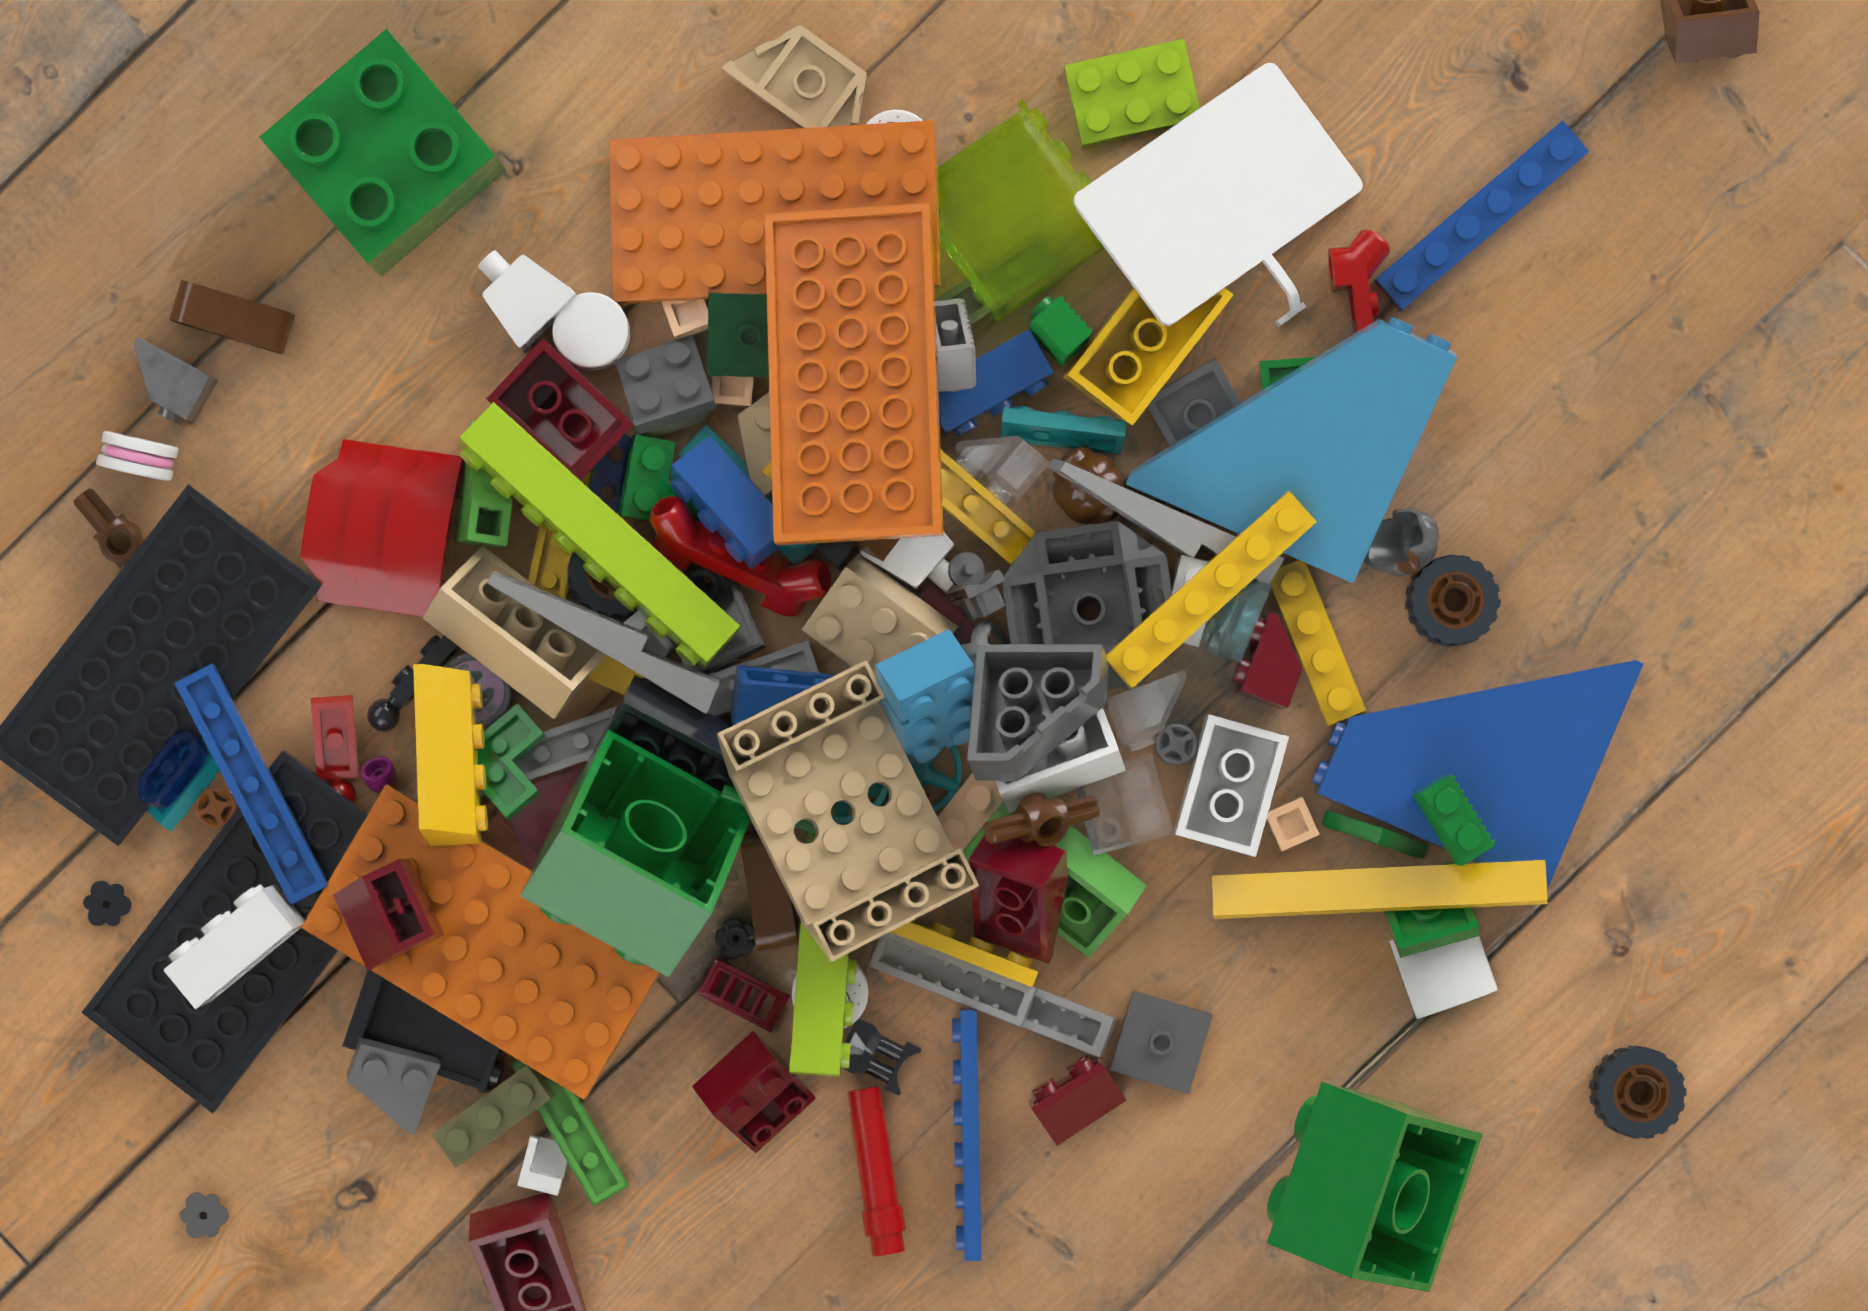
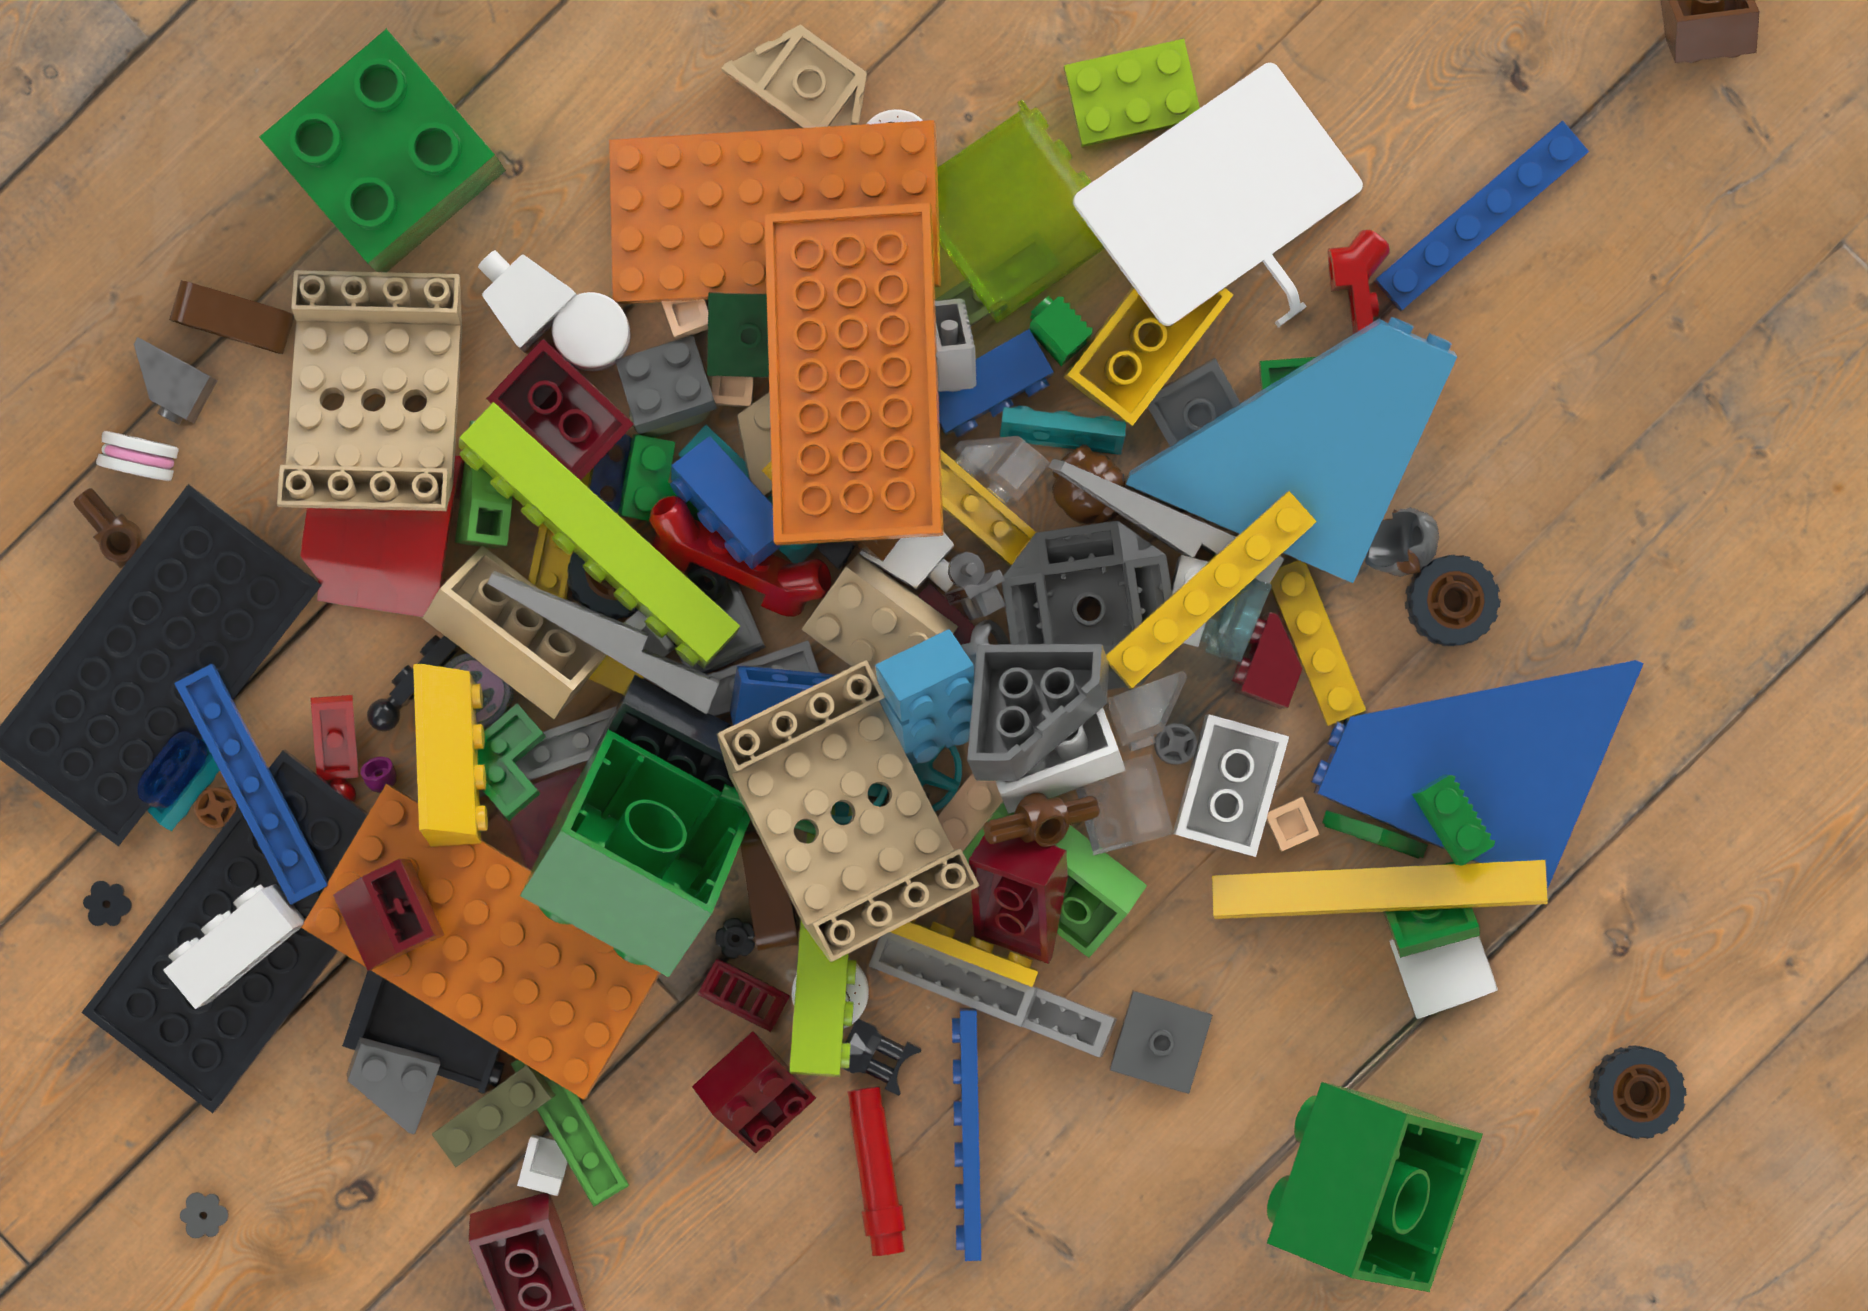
dark red slope [1029,1055,1127,1146] -> none
none -> tan slope [277,270,462,511]

